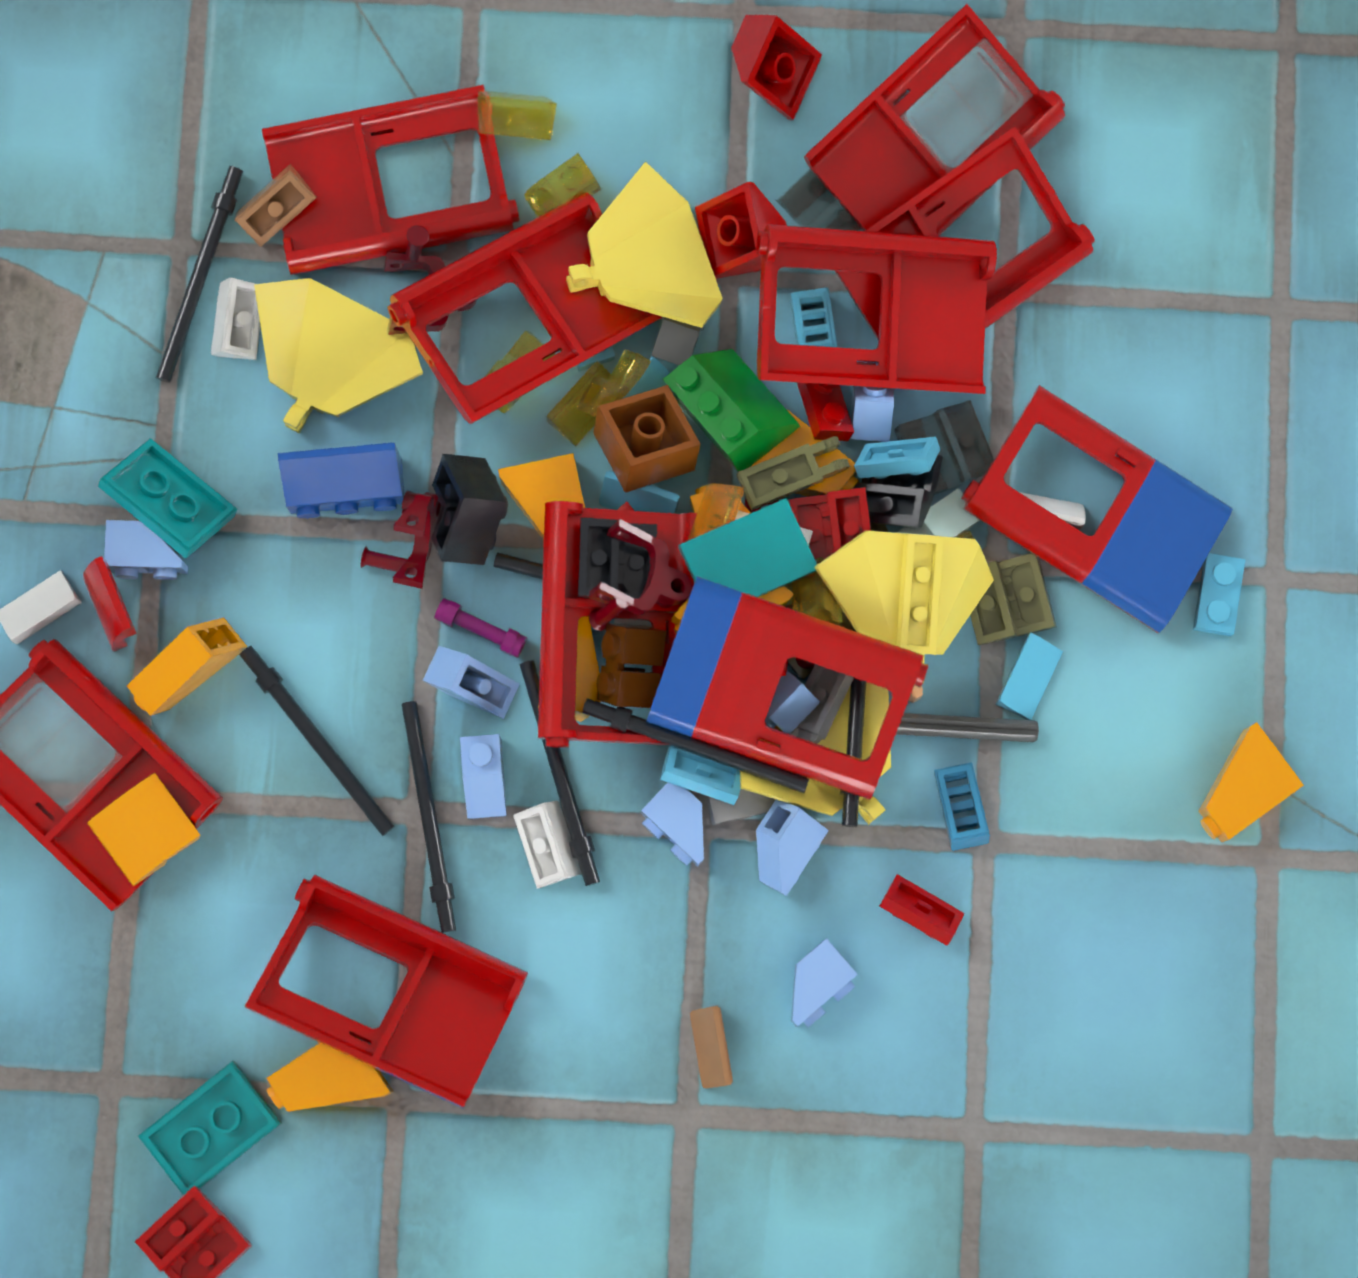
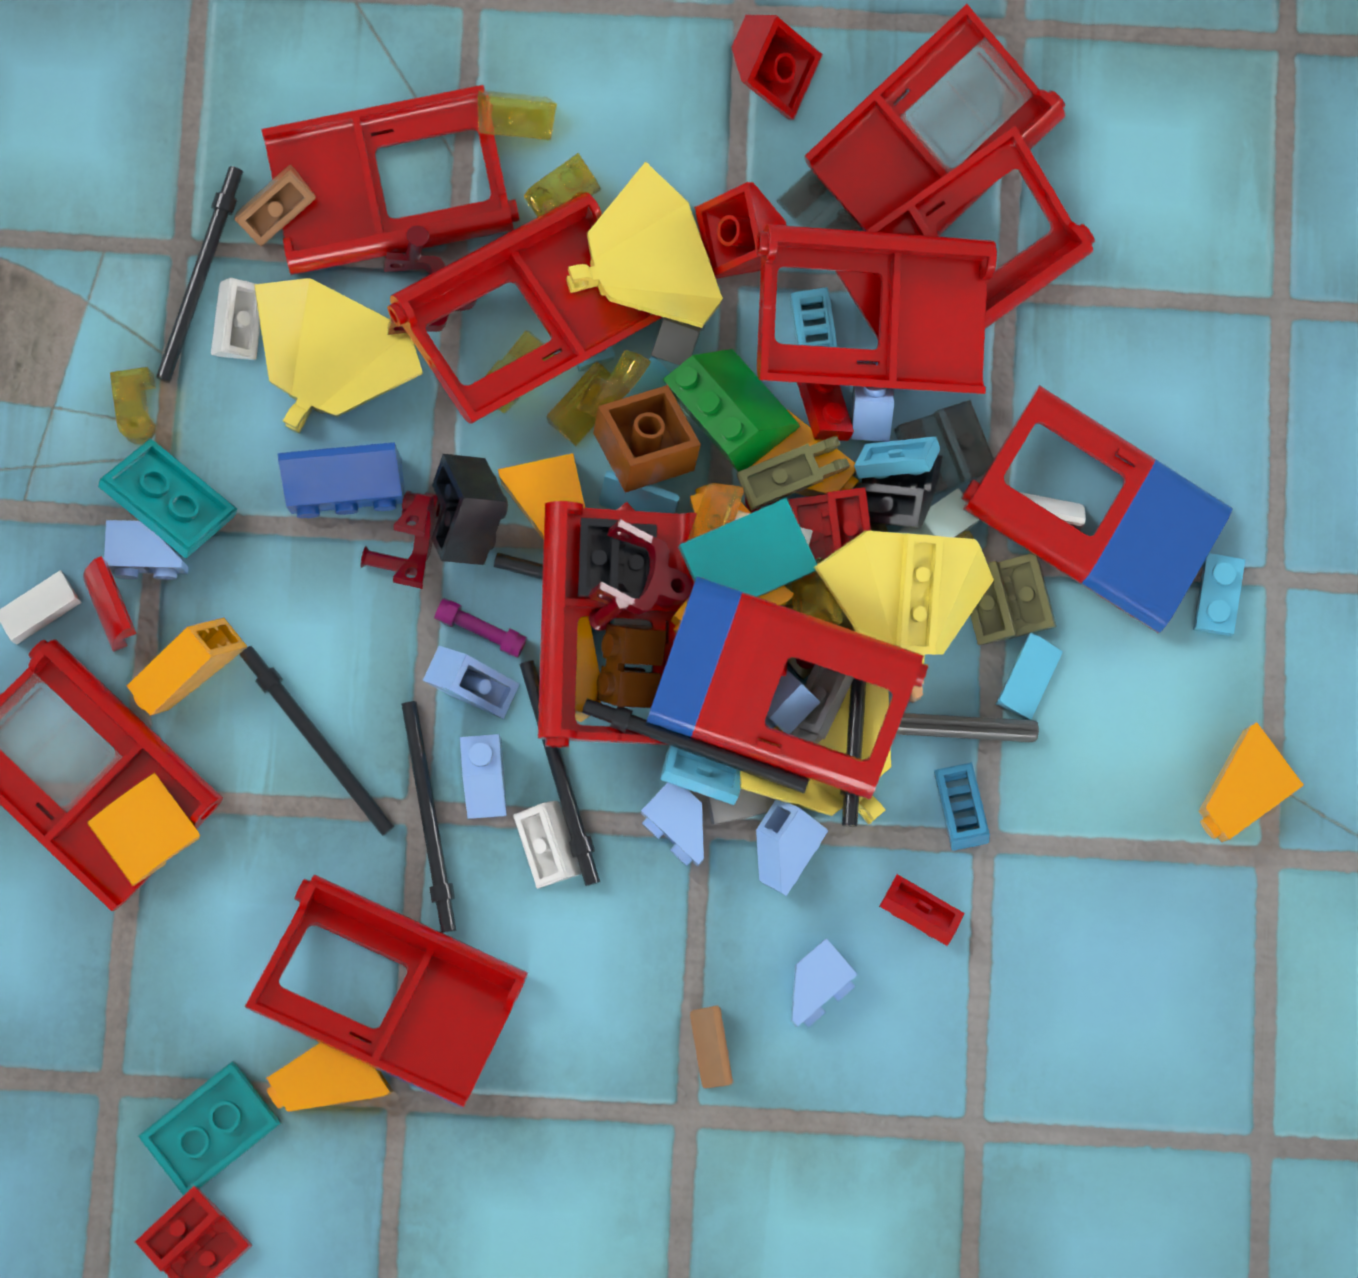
none -> clear yellow leg [110,367,156,444]

